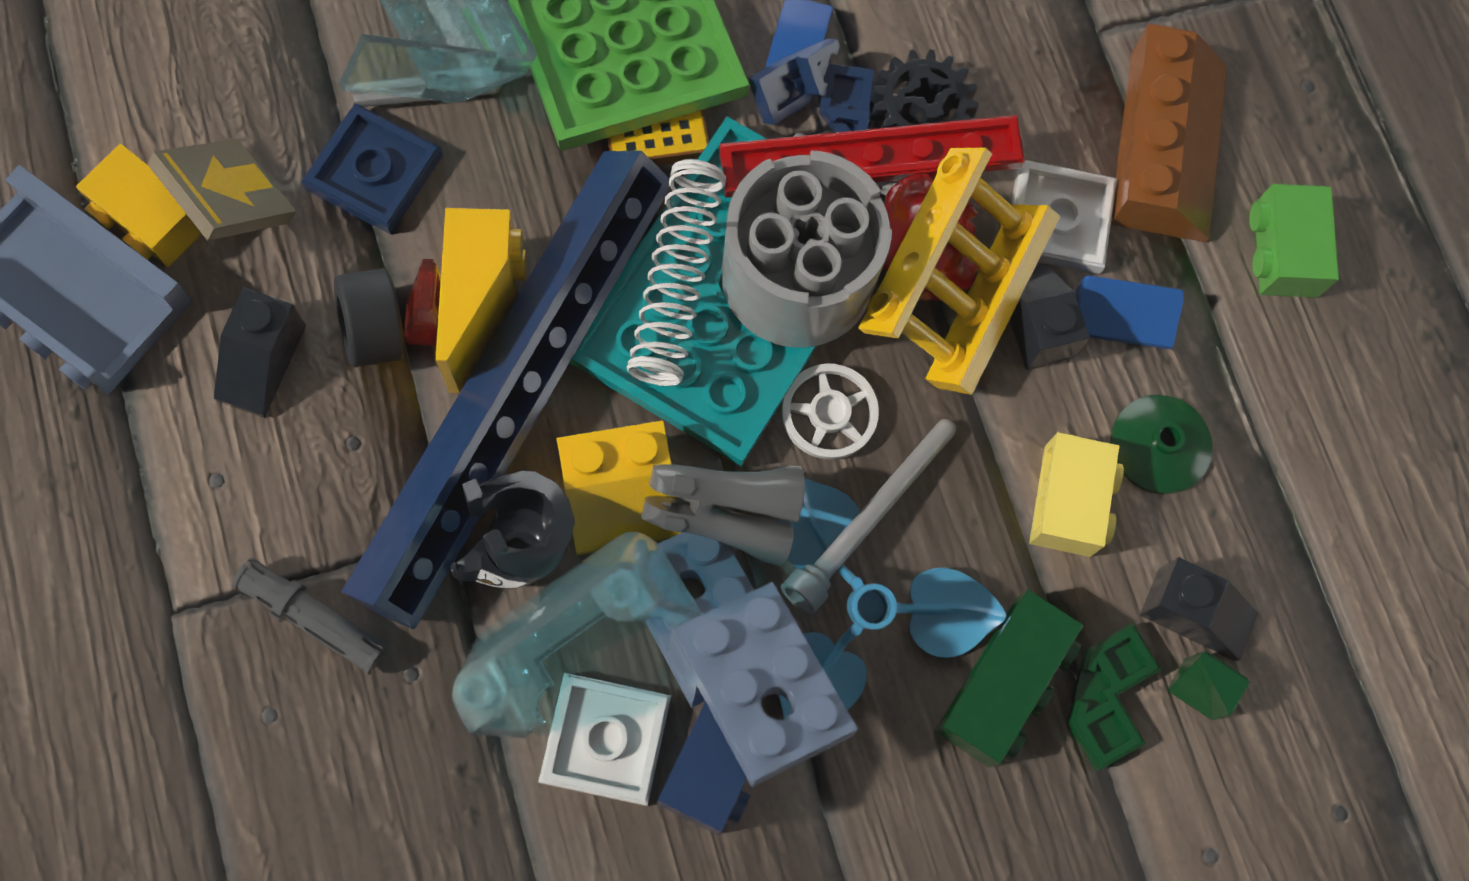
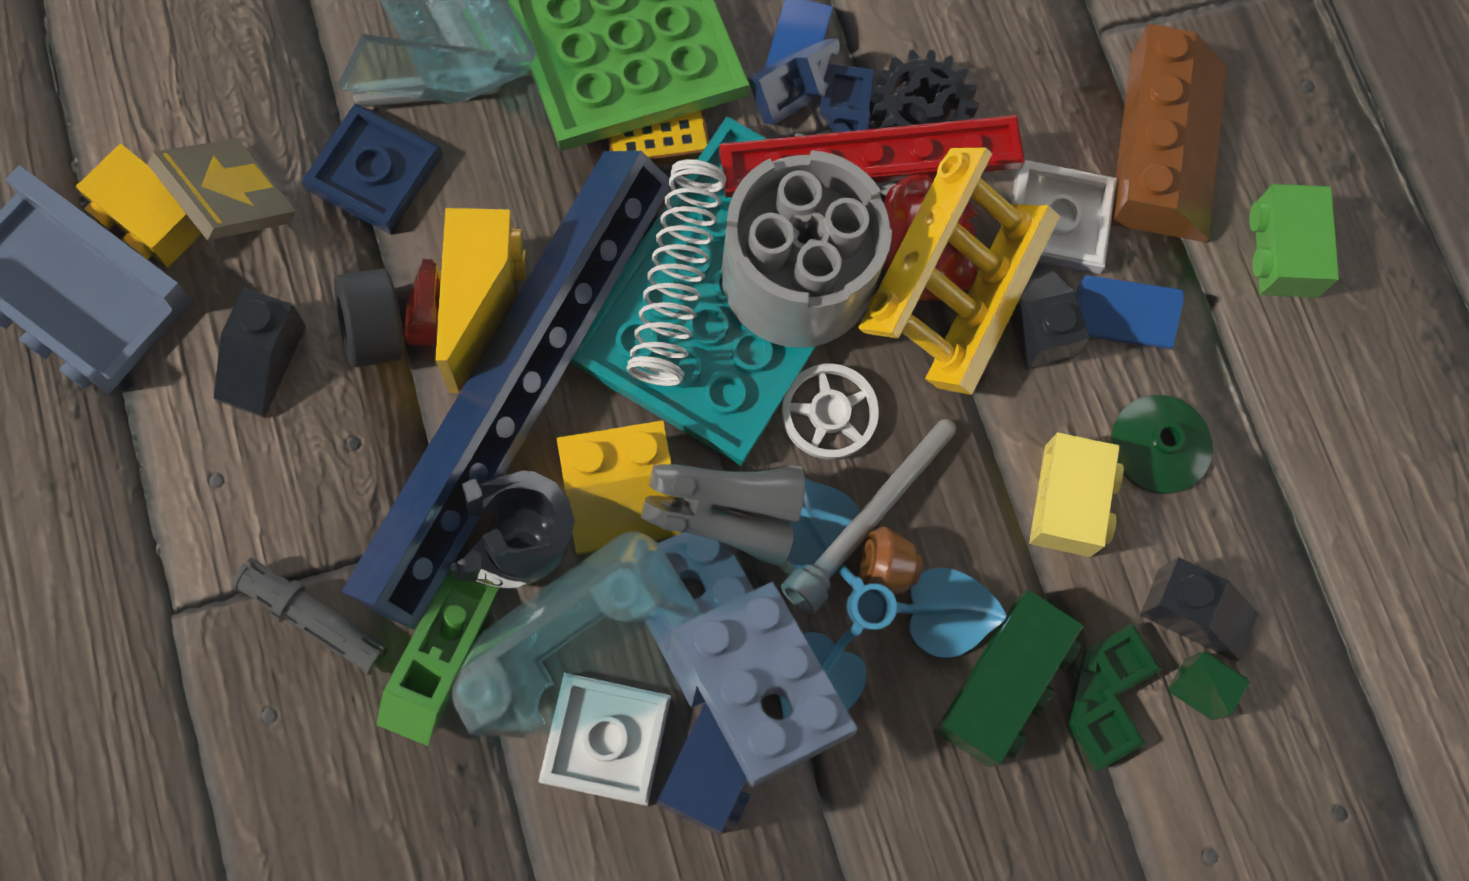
none -> bright green slope [376,568,500,746]
none -> dark orange cone [857,527,922,596]

